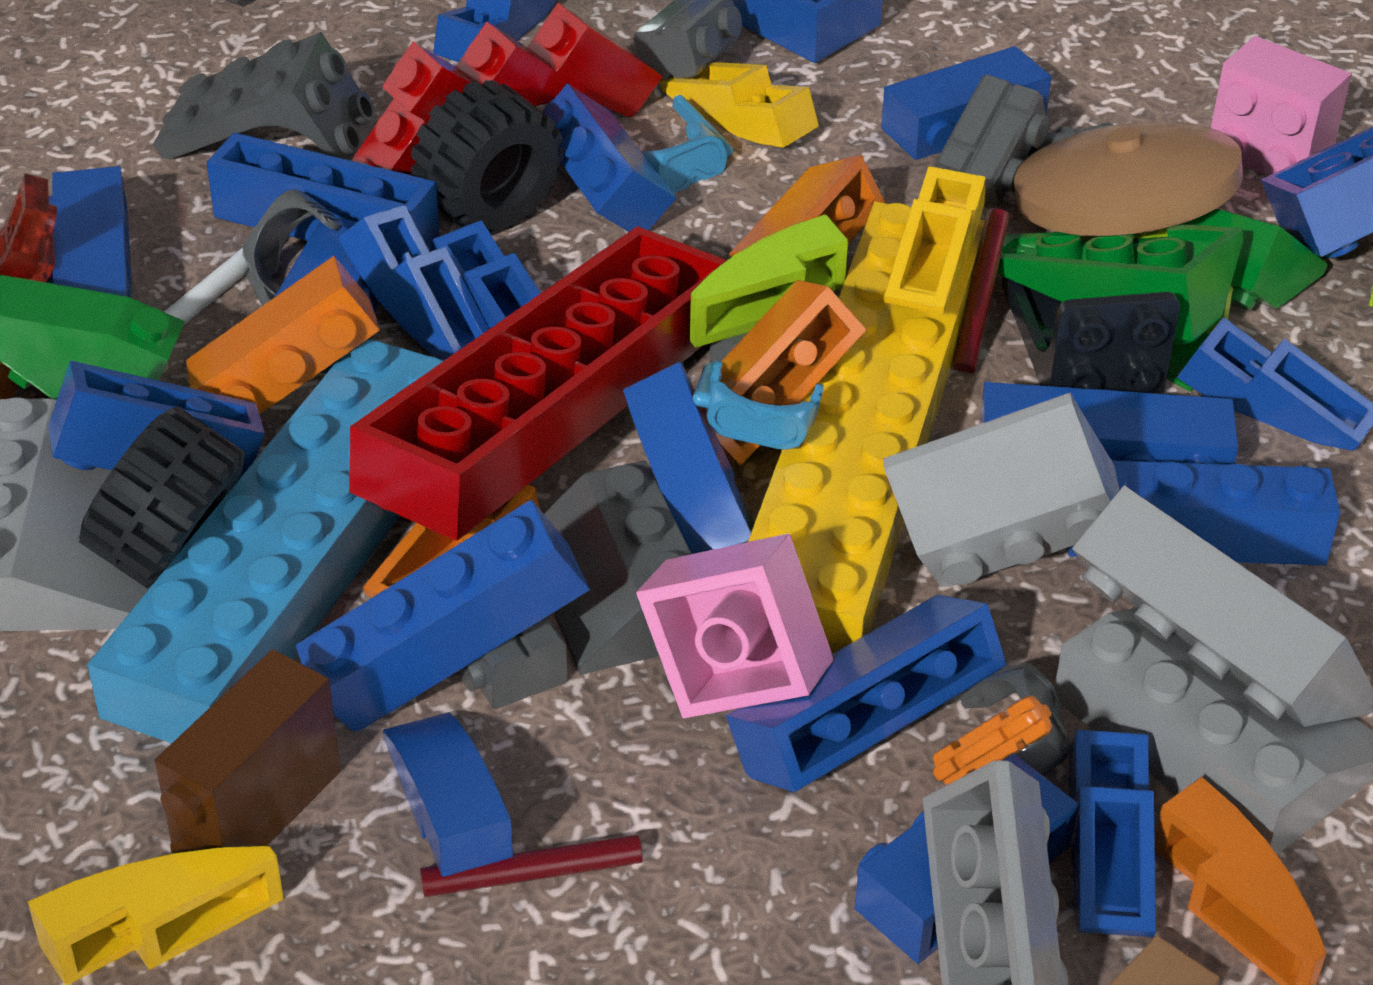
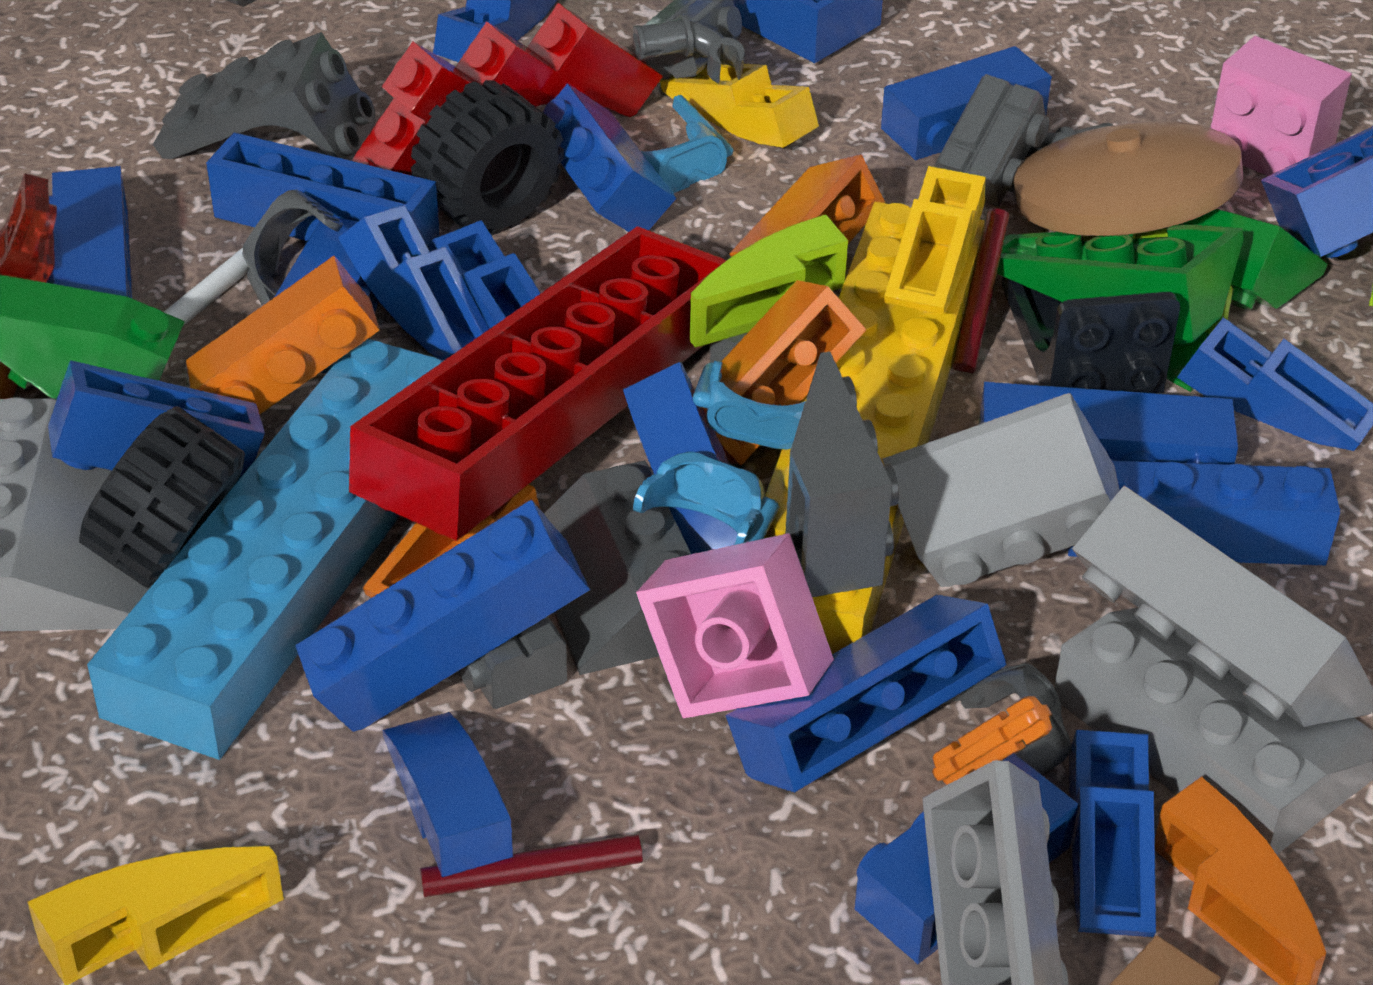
reddish brown brick [154,649,341,854] -> none
none -> dark grey piece [633,14,745,83]
none -> dark azure helmet [633,452,779,545]
none -> dark grey slope [785,351,899,597]

